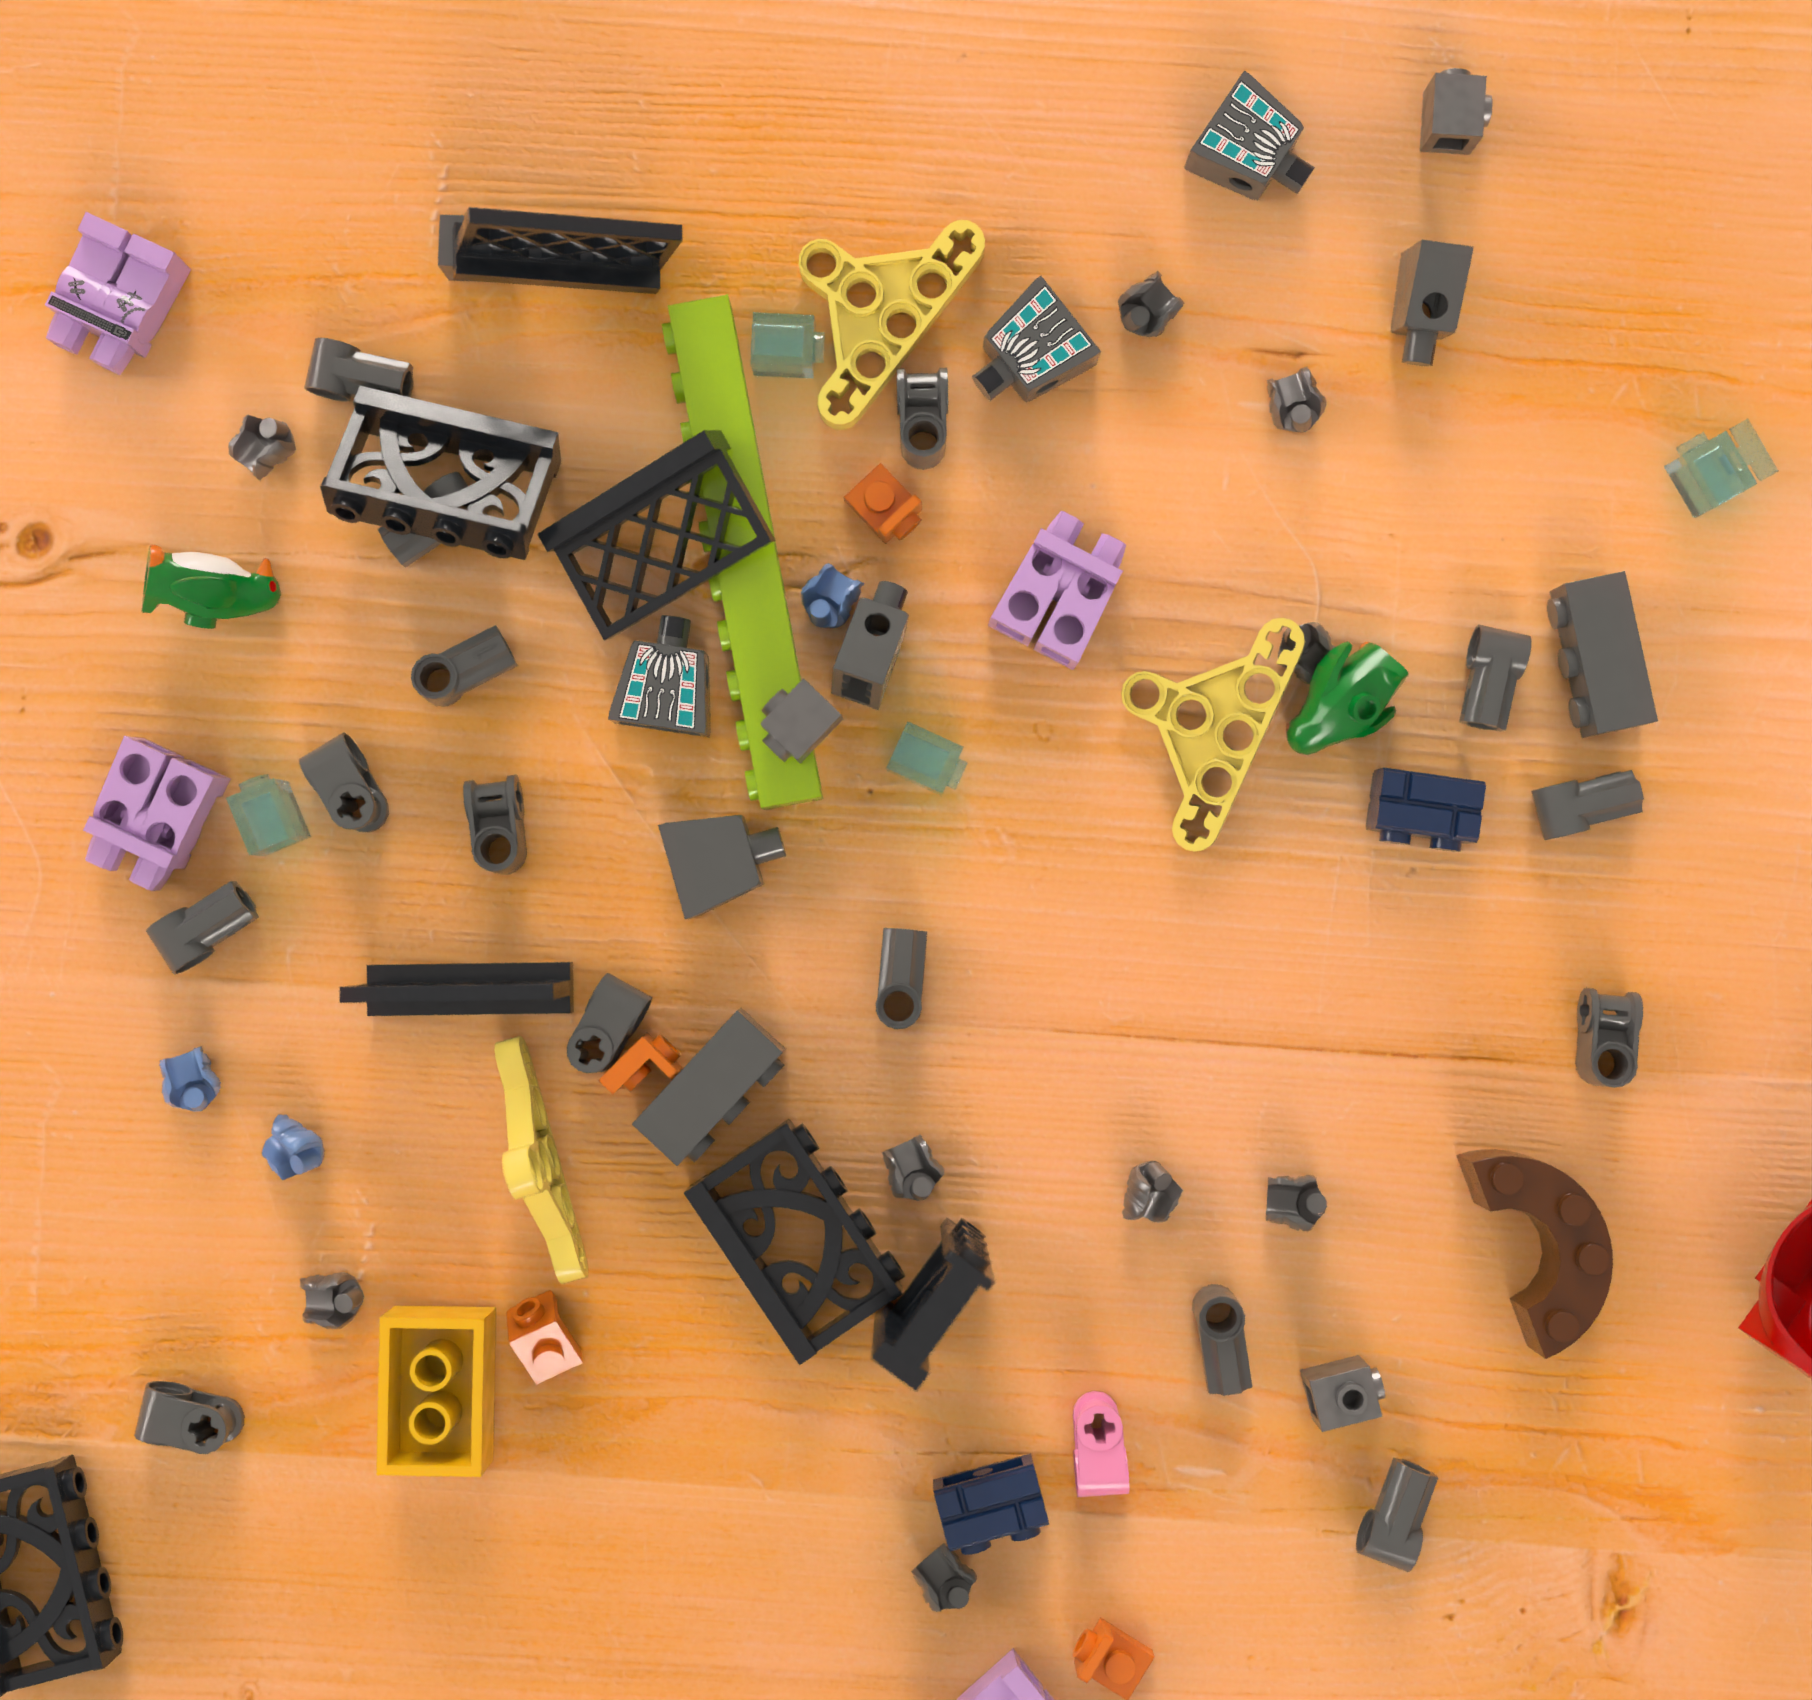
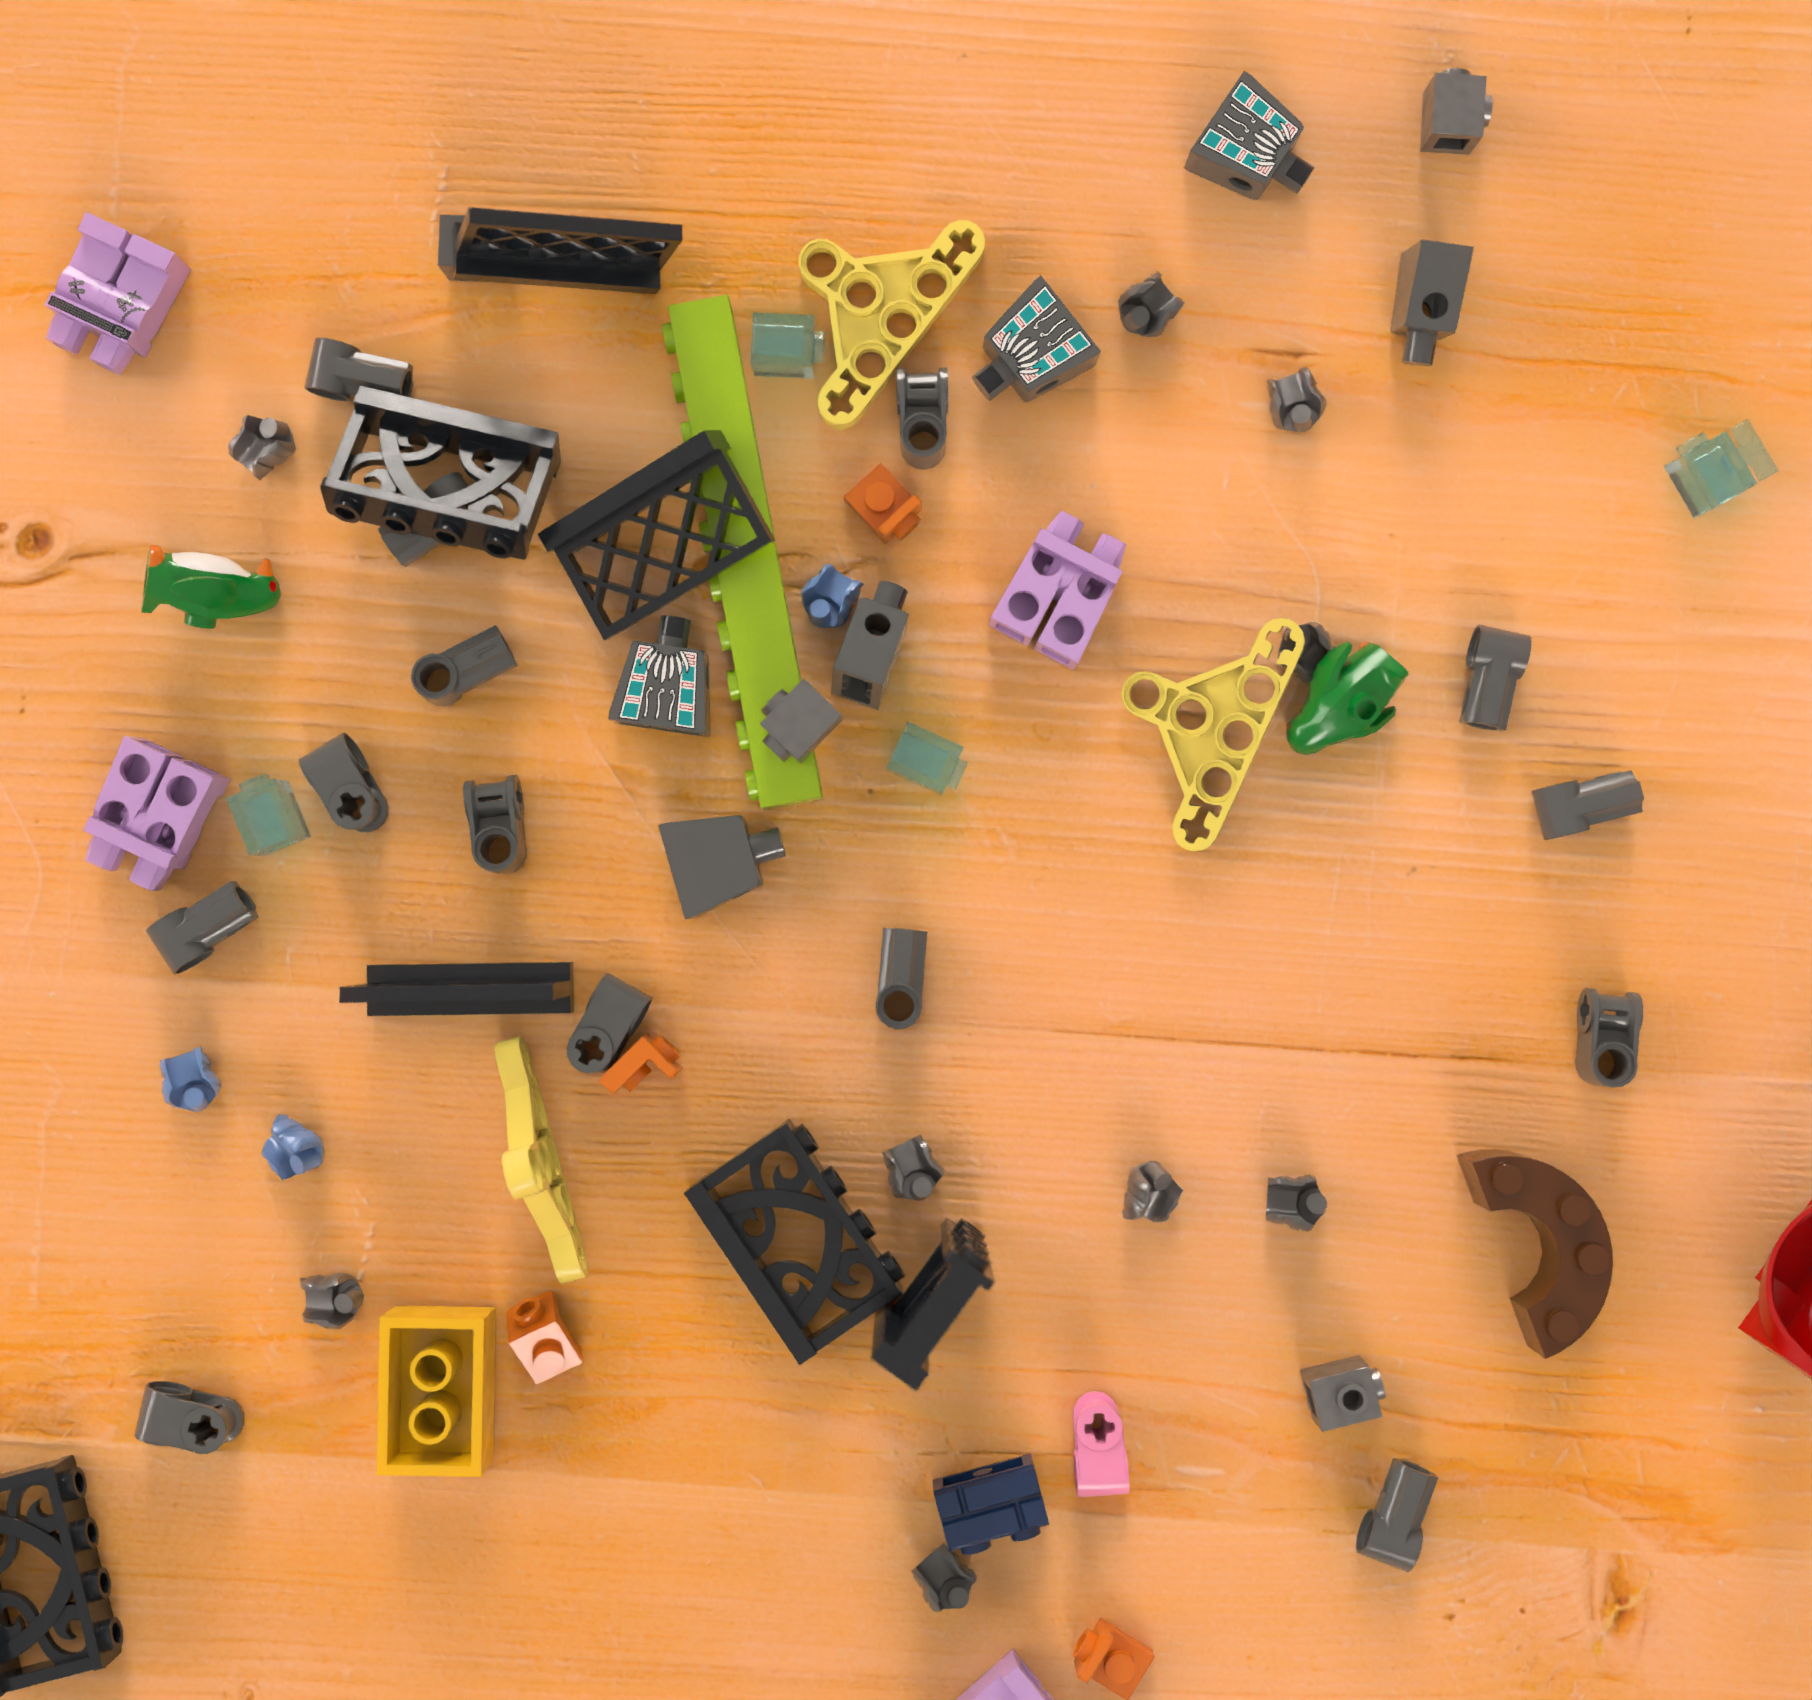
dark grey brick [632,1008,785,1166] -> none
dark grey piece [1192,1284,1252,1396] -> none
dark blue brick [1366,767,1486,852] -> none
dark grey brick [1547,571,1658,738] -> none

